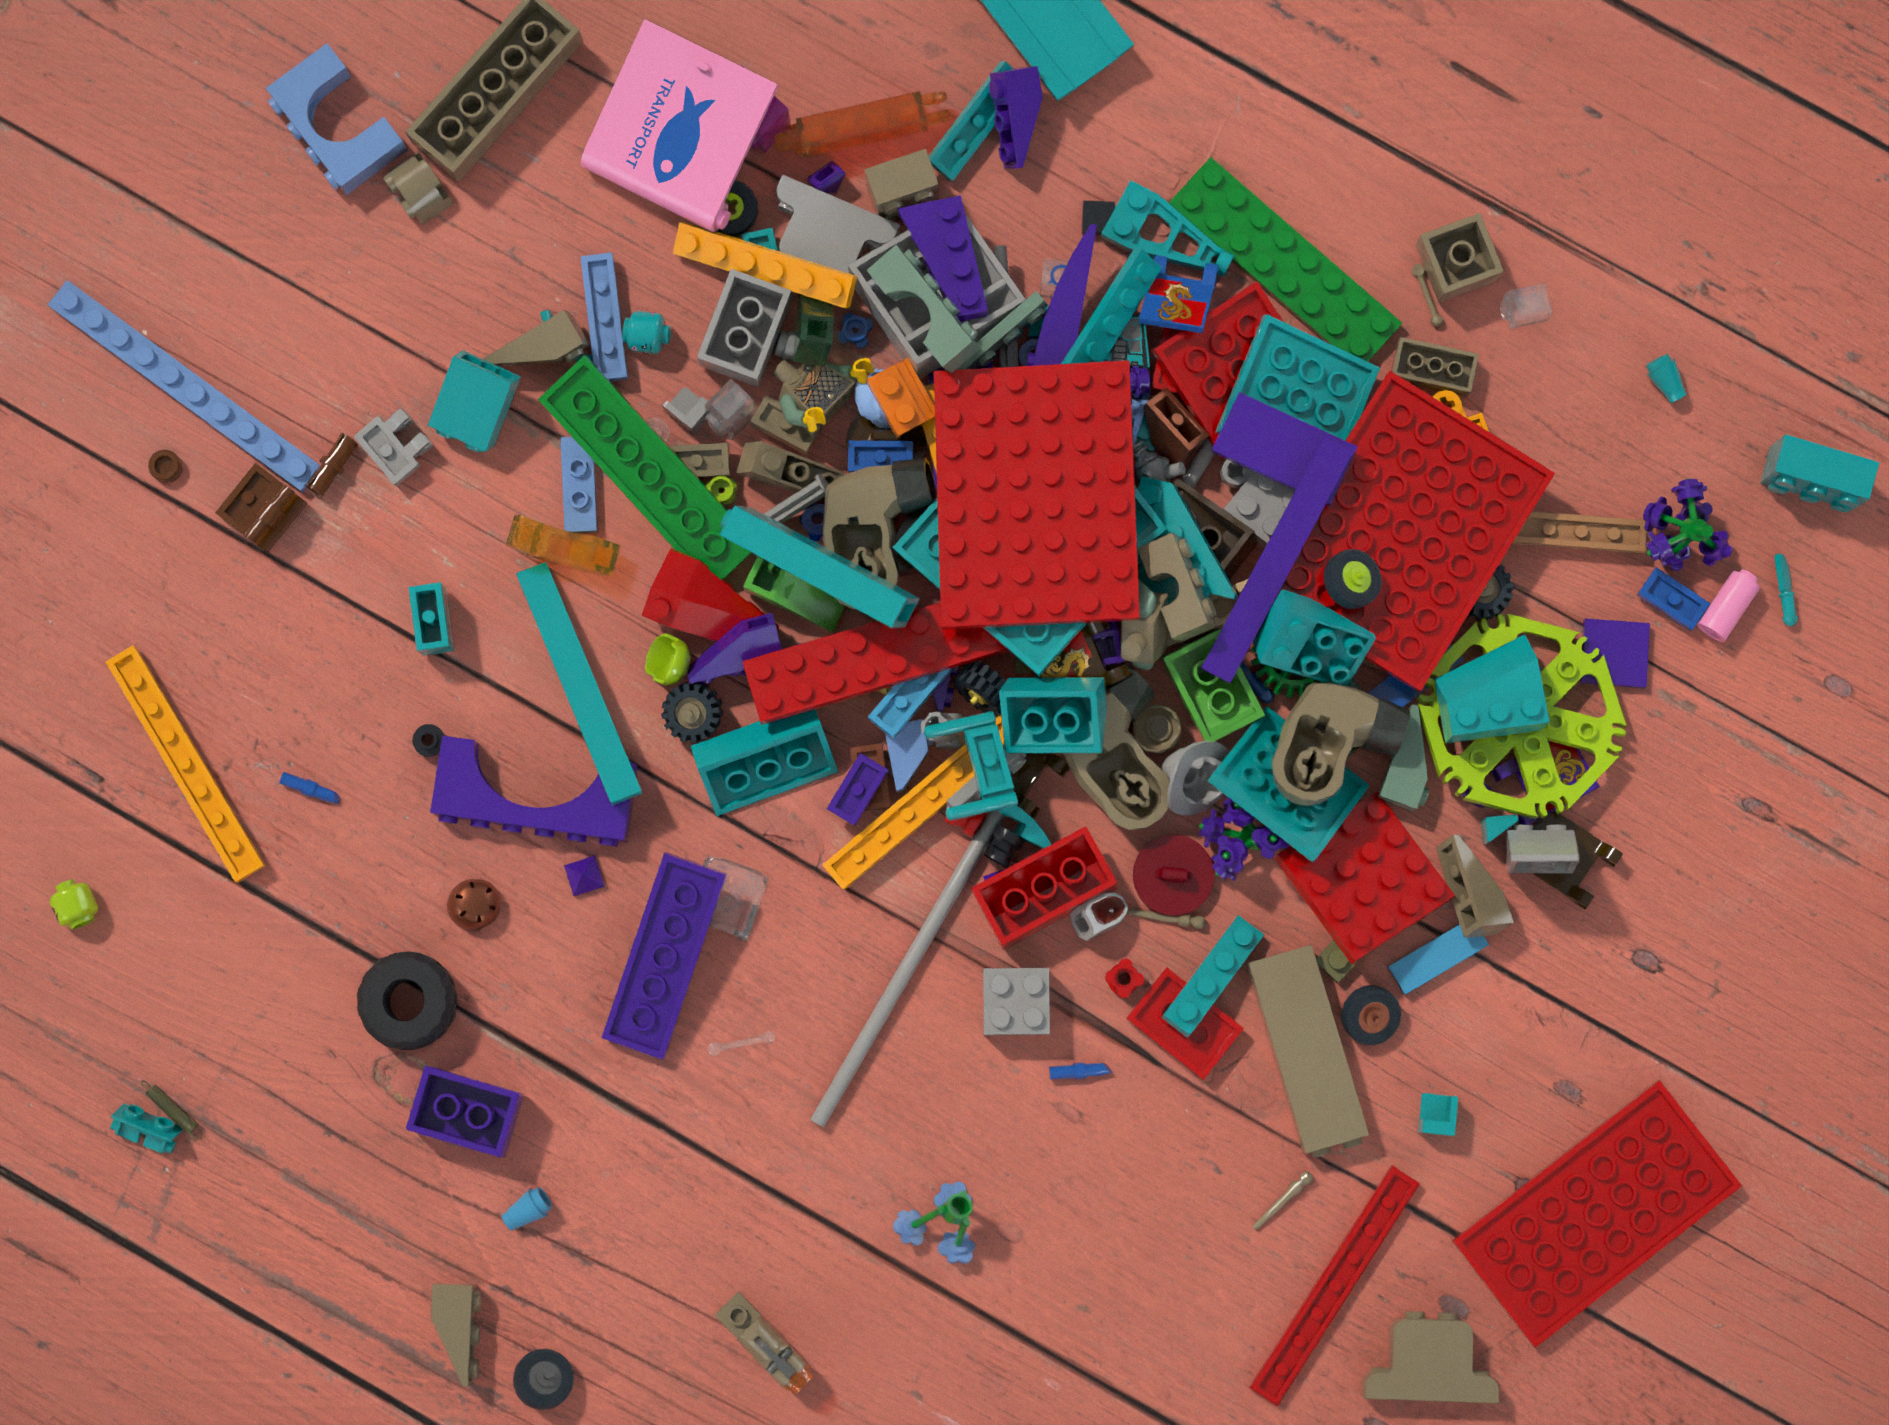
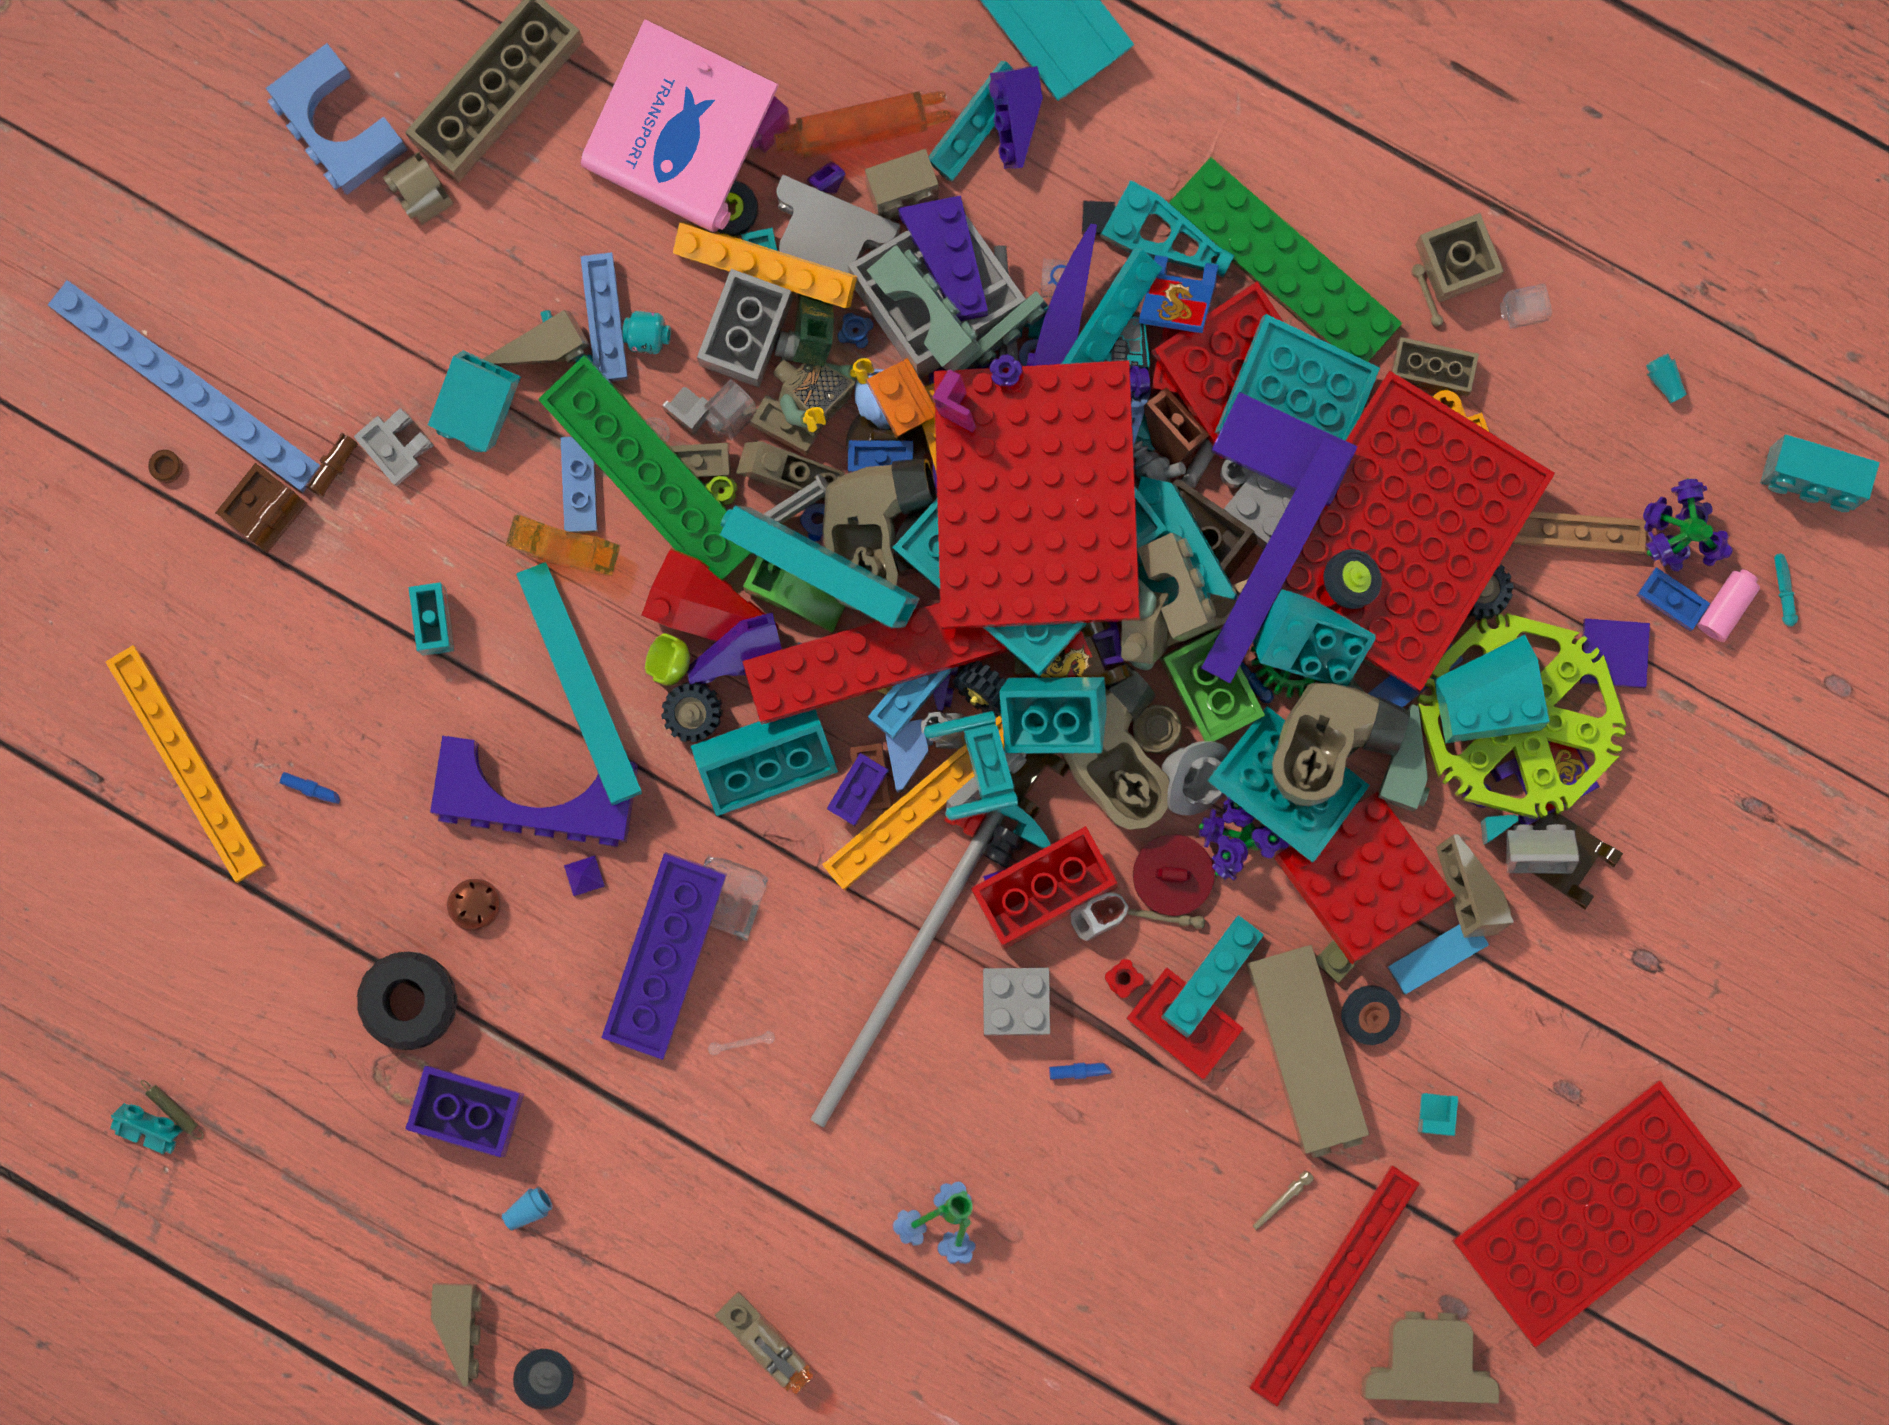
lime head [49,879,98,930] -> none
black plate [412,724,445,757] -> none
none -> magenta panel [932,369,976,433]
none -> dark purple plate [990,355,1022,386]

